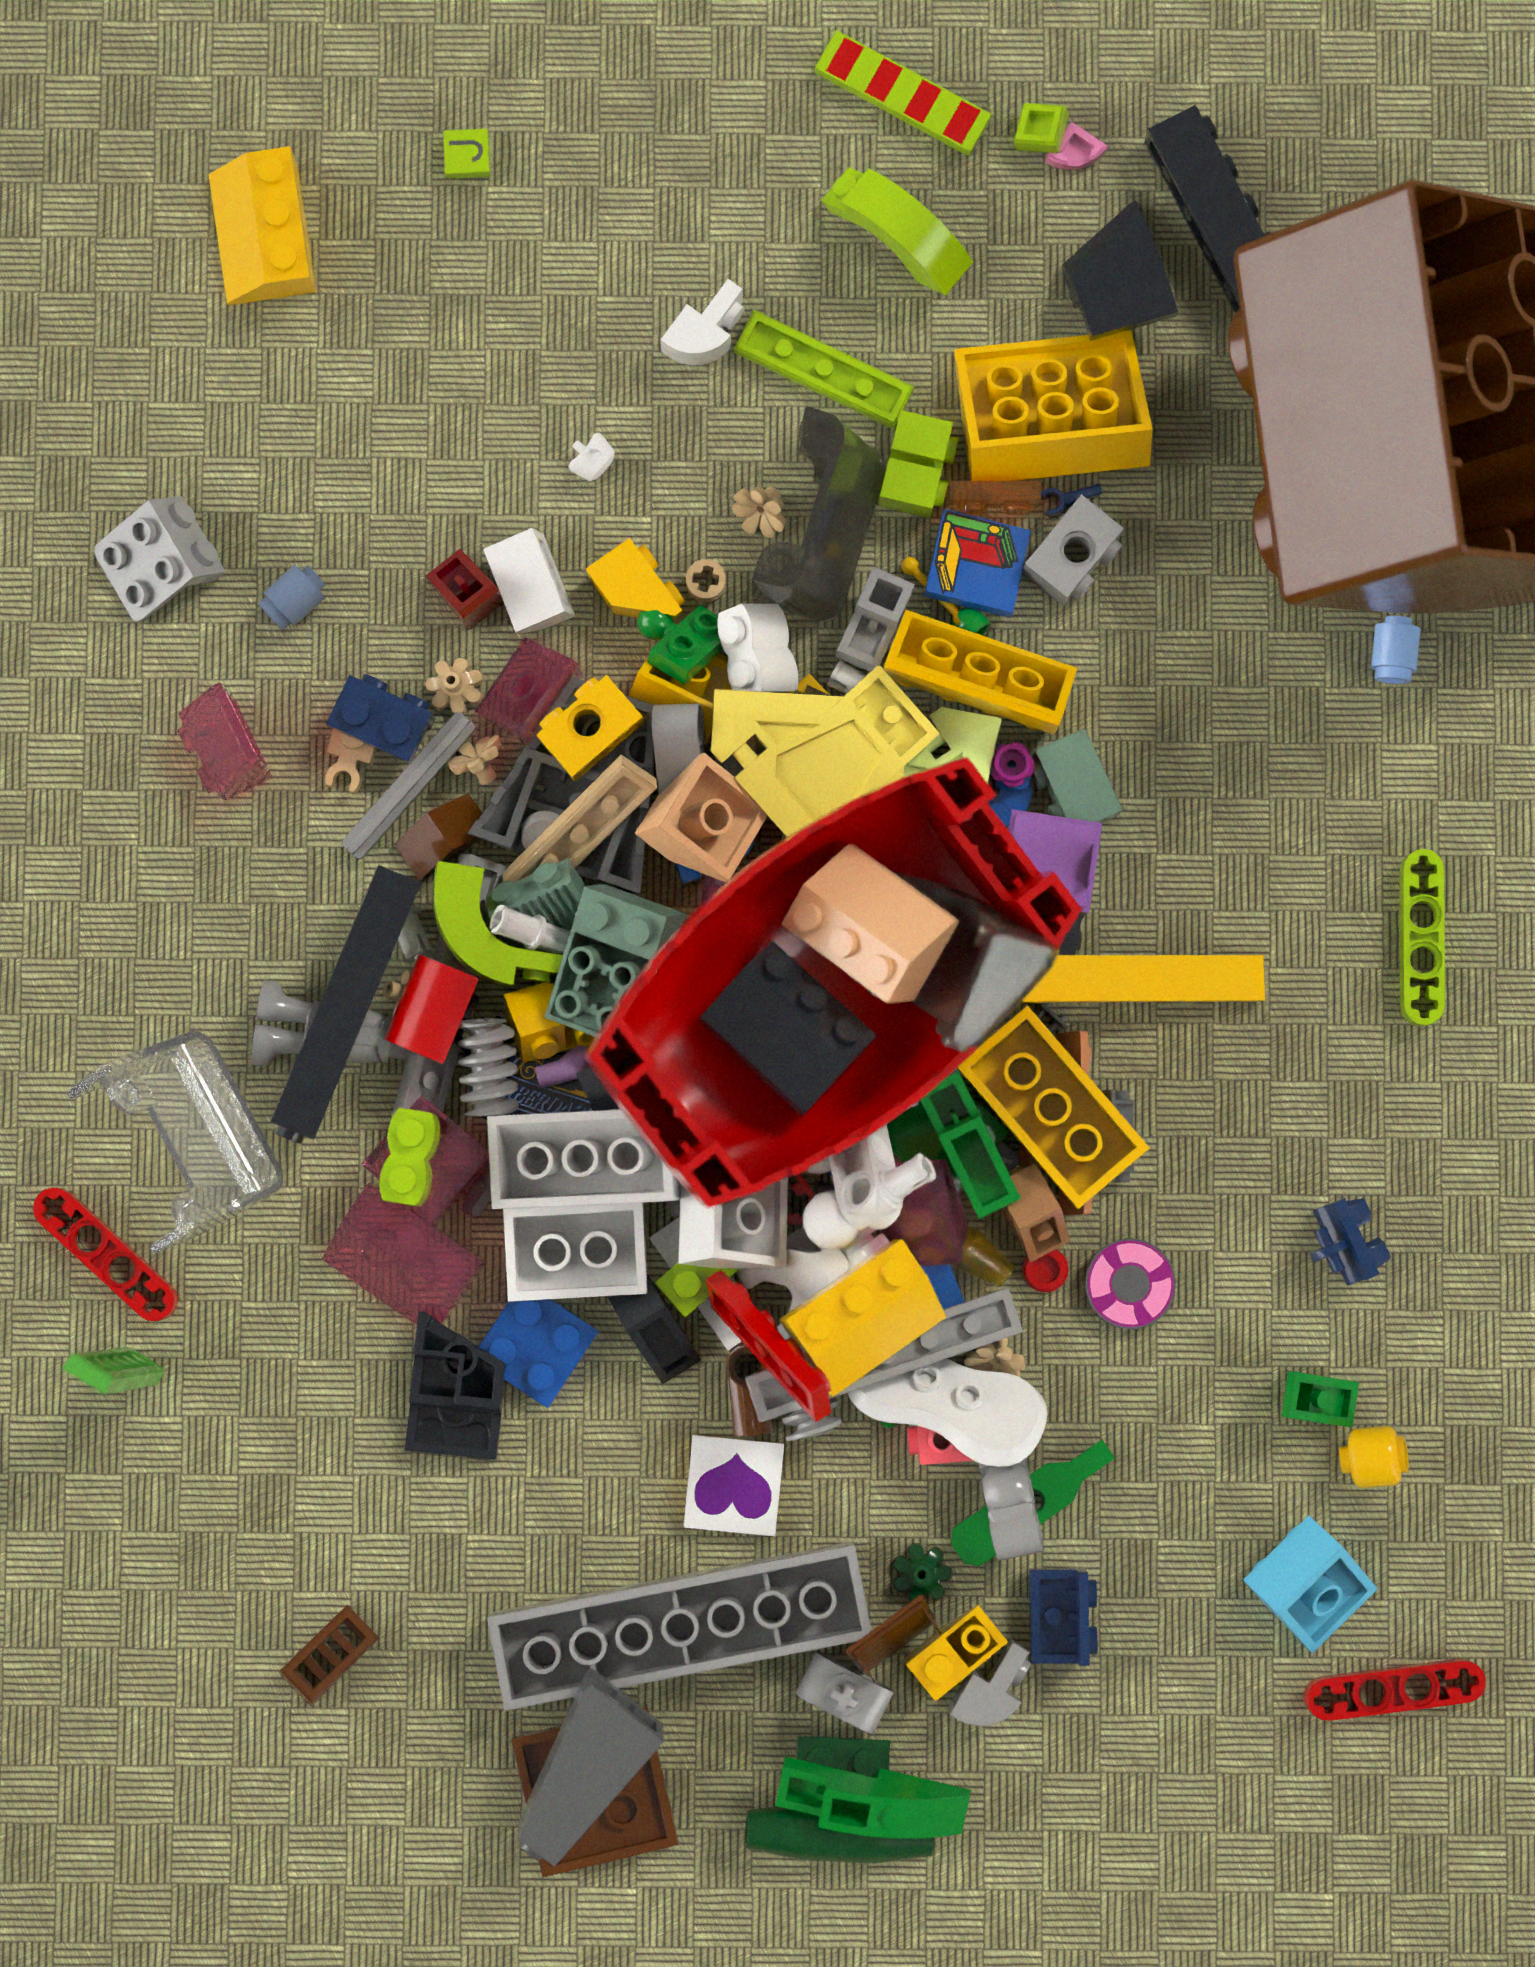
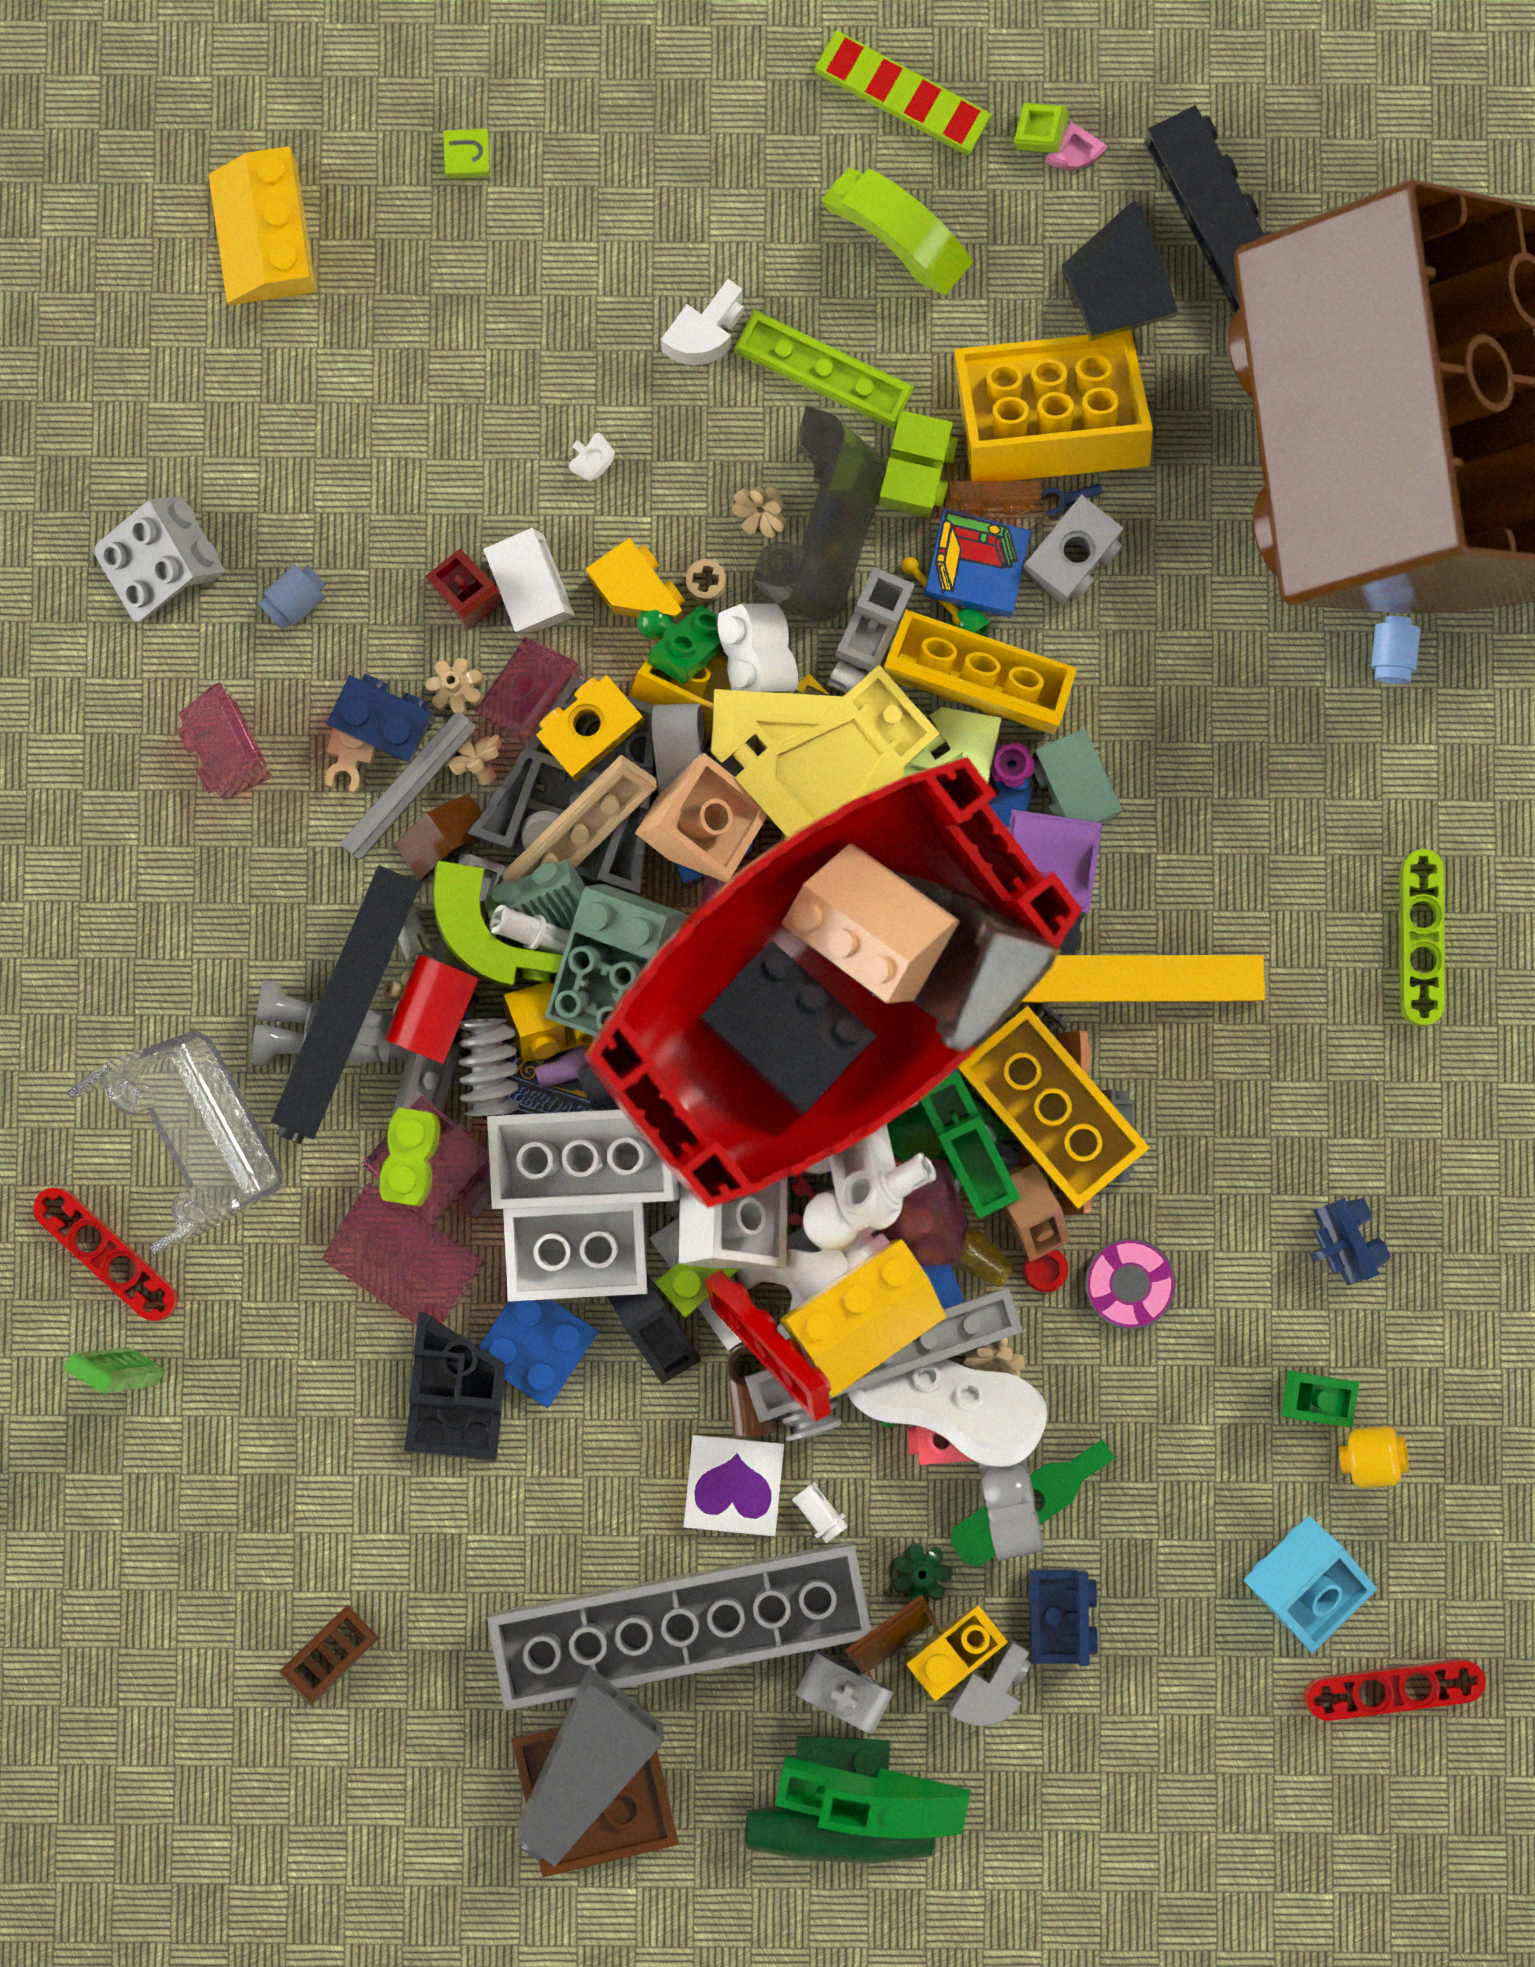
none -> white pin [792,1482,848,1544]

